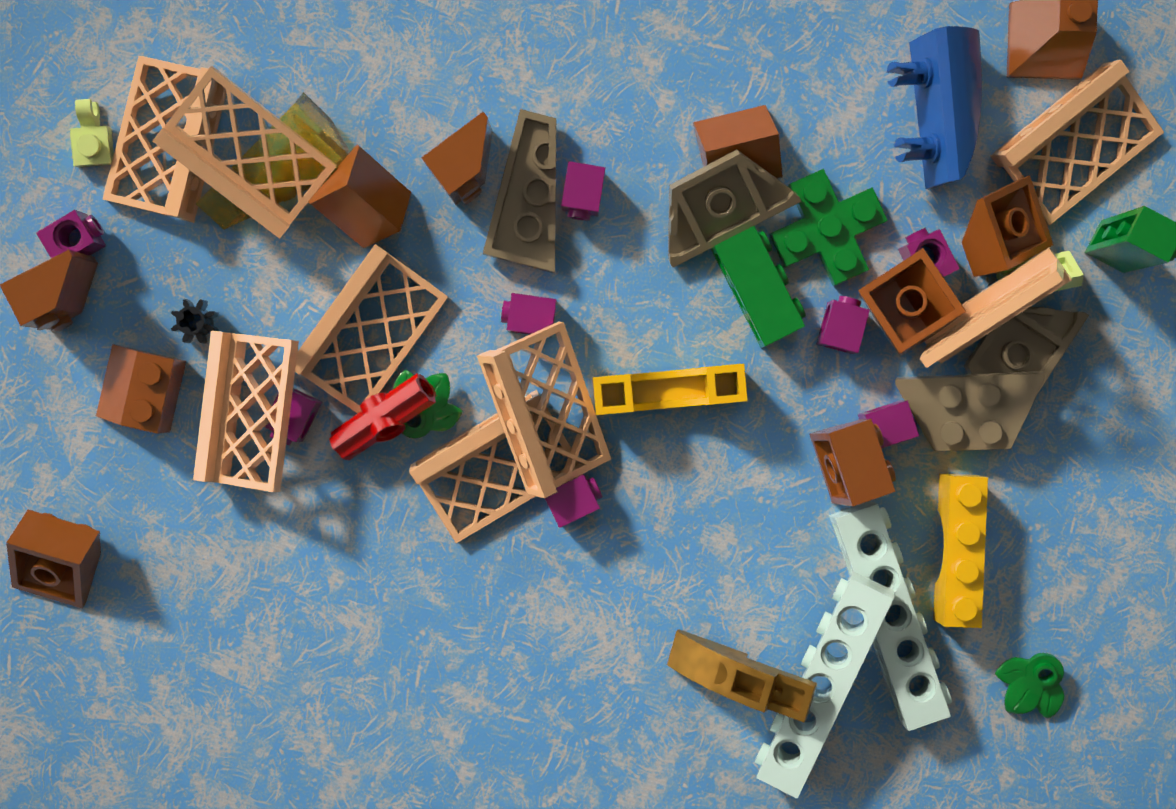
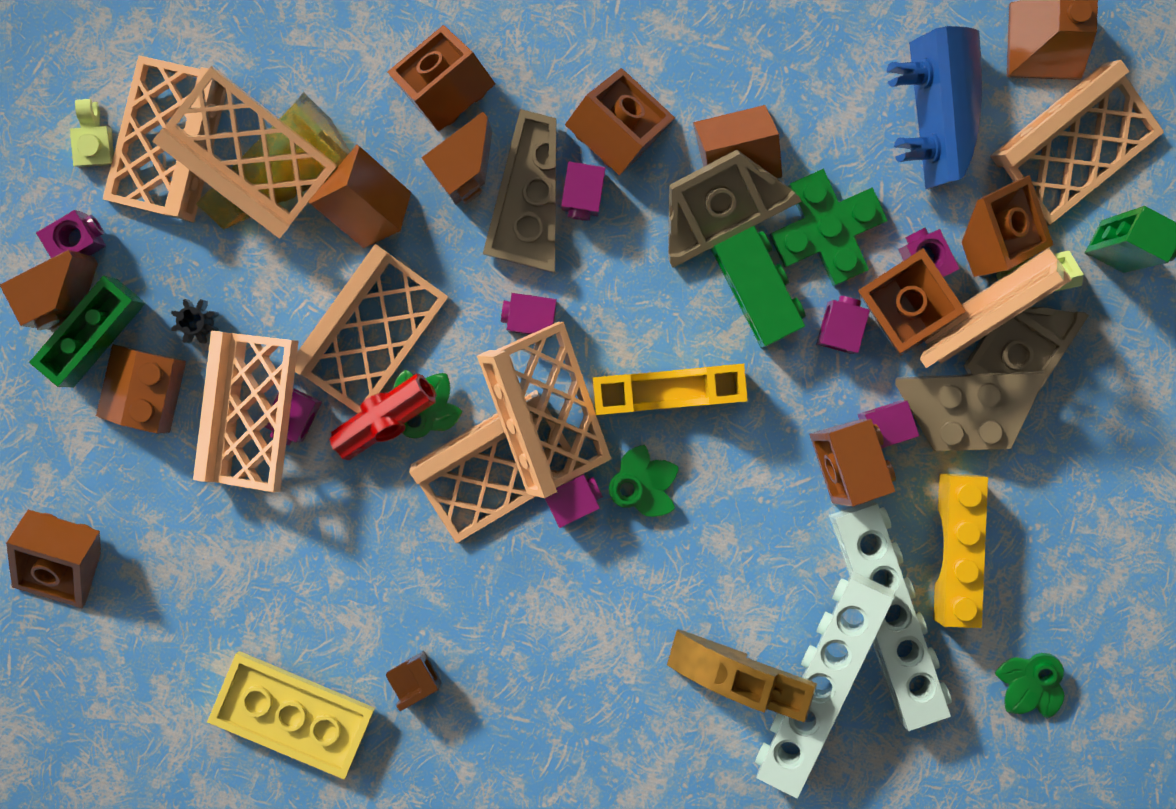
none -> green brick [29,276,146,388]
none -> light yellow plate [207,651,375,780]
none -> reddish brown panel [386,651,442,711]
none -> dark orange slope [387,25,496,132]
none -> dark orange slope [565,68,675,176]
none -> green plate [609,445,679,517]

